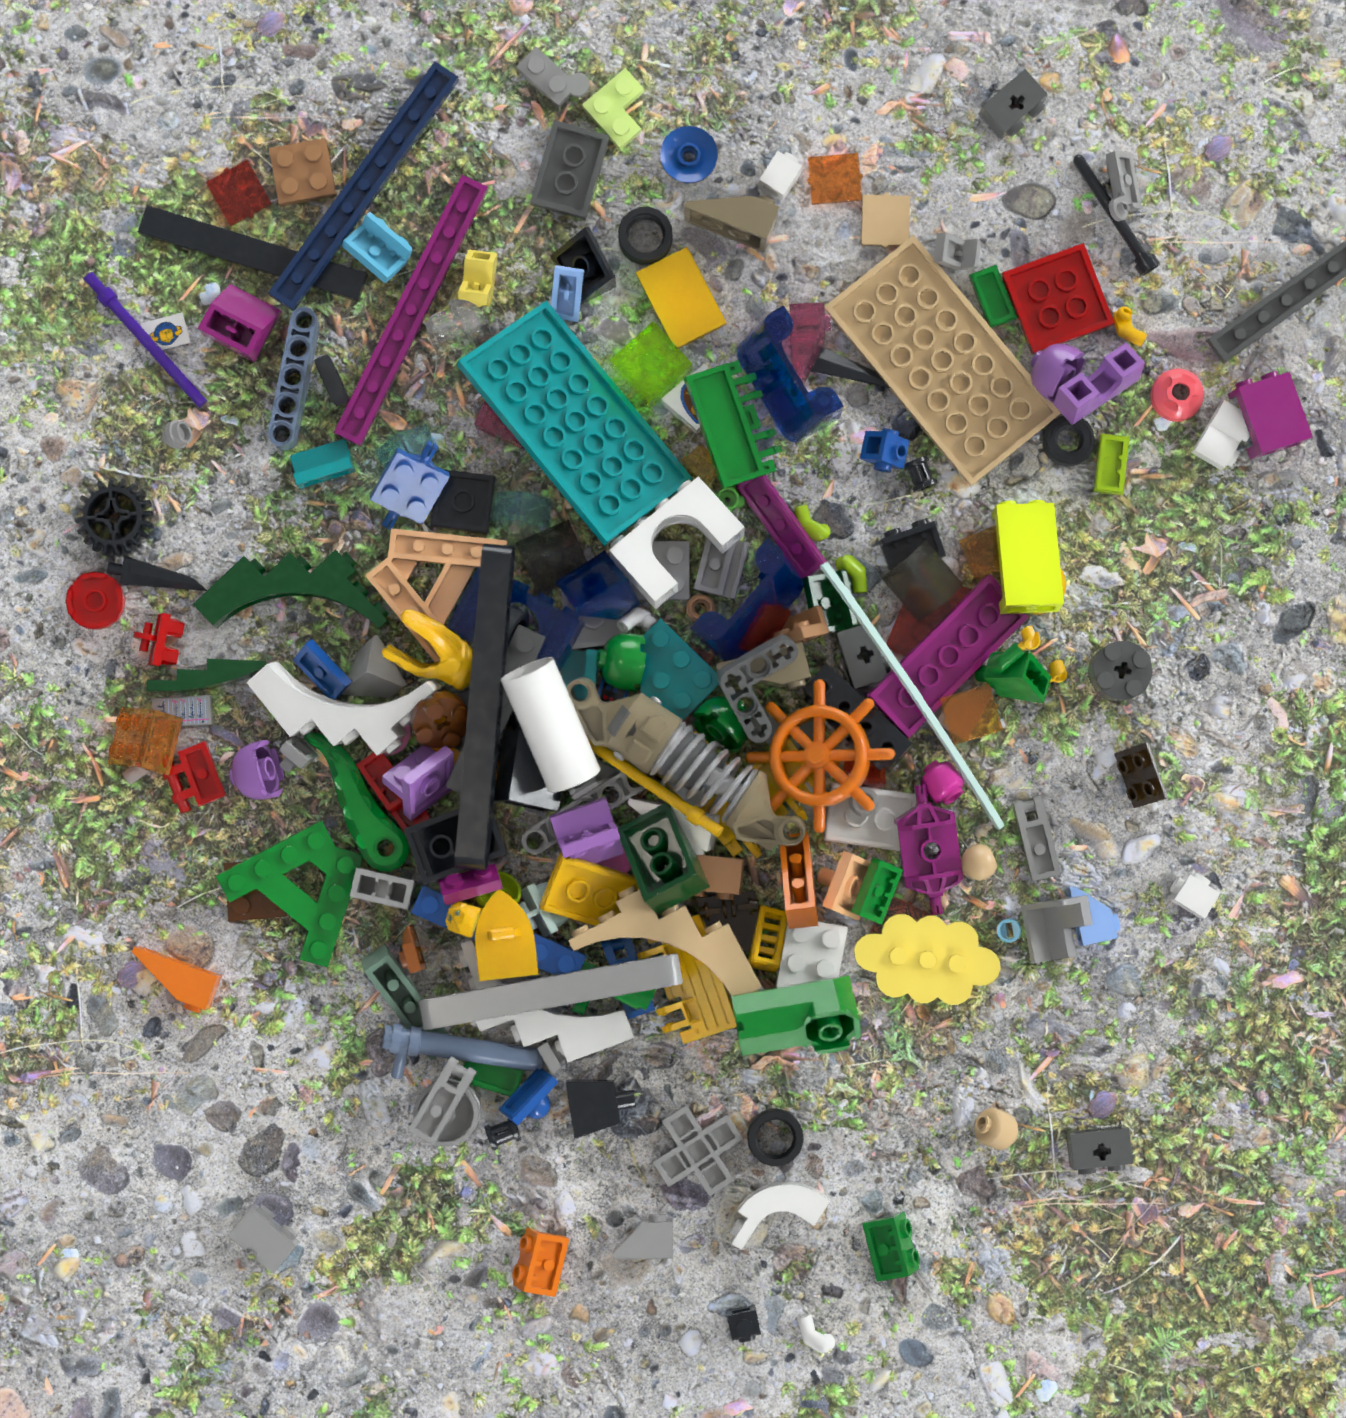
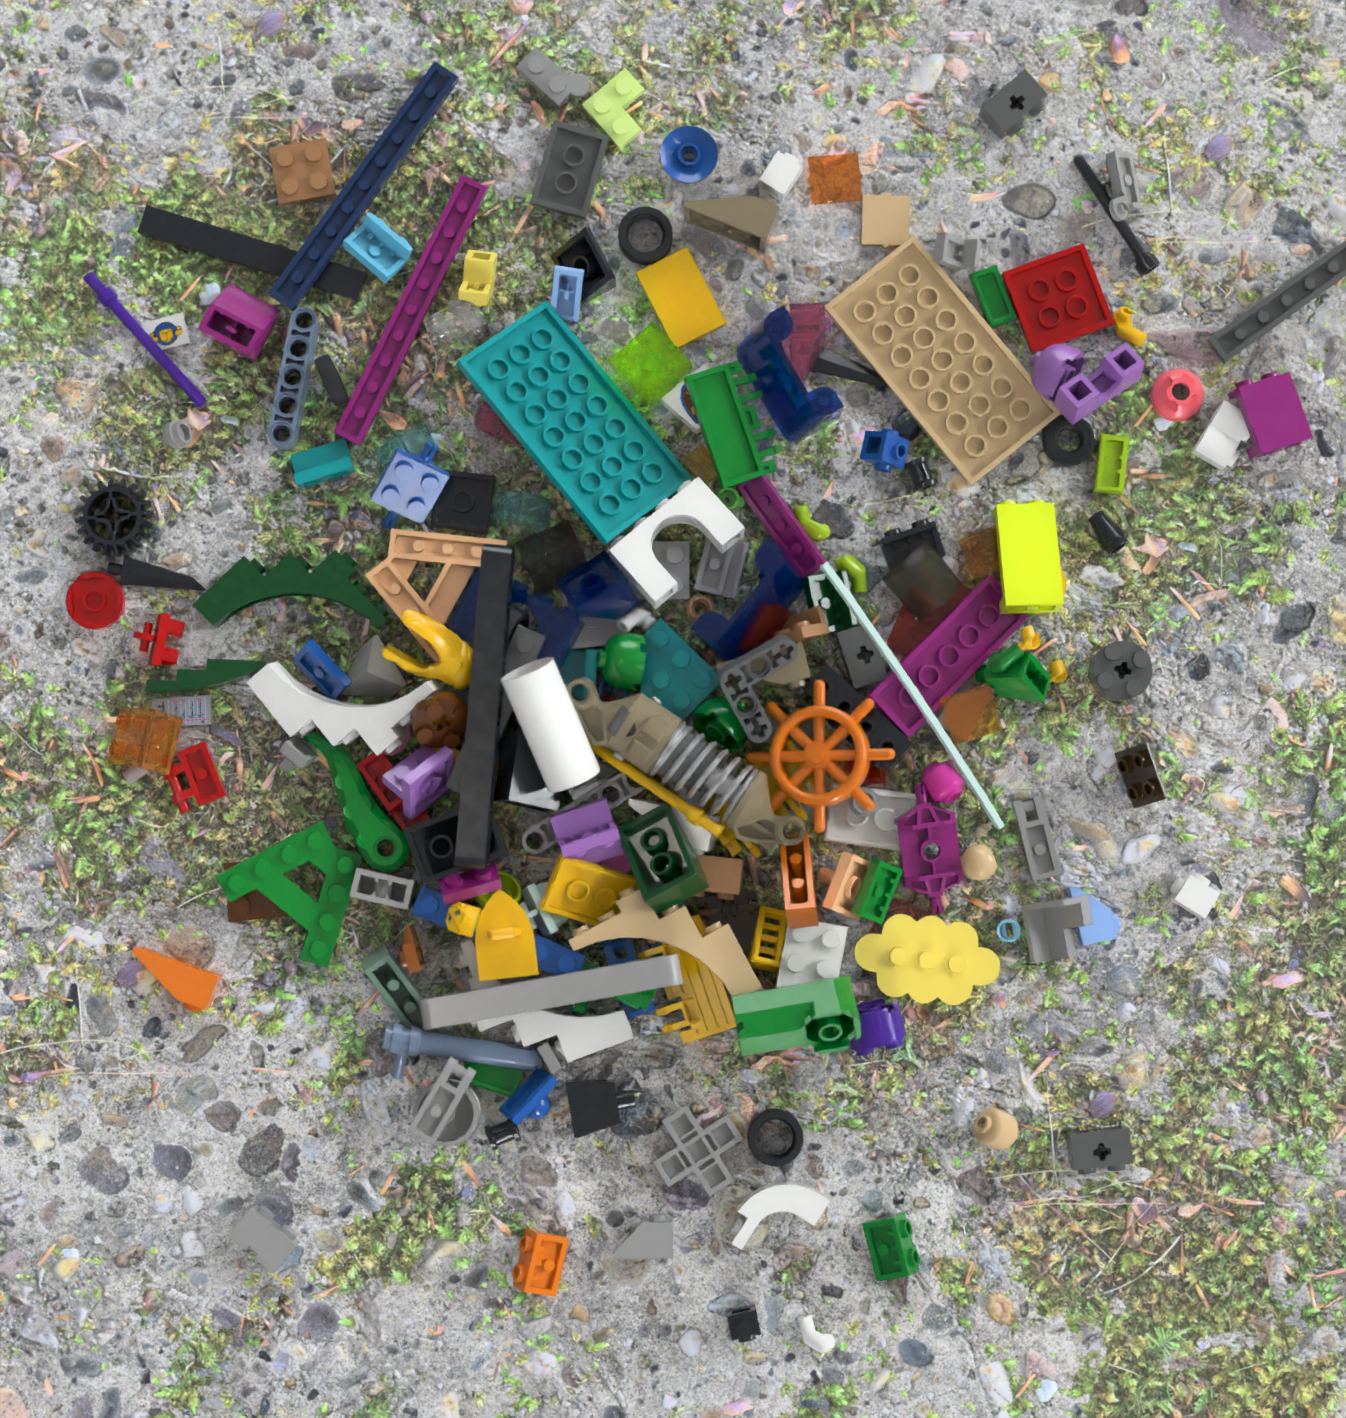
clear red piece [206,160,272,227] -> none
medium lavender cylinder [229,740,284,800] -> none
none -> dark purple brick [849,998,907,1056]
none -> black cone [1088,510,1128,555]

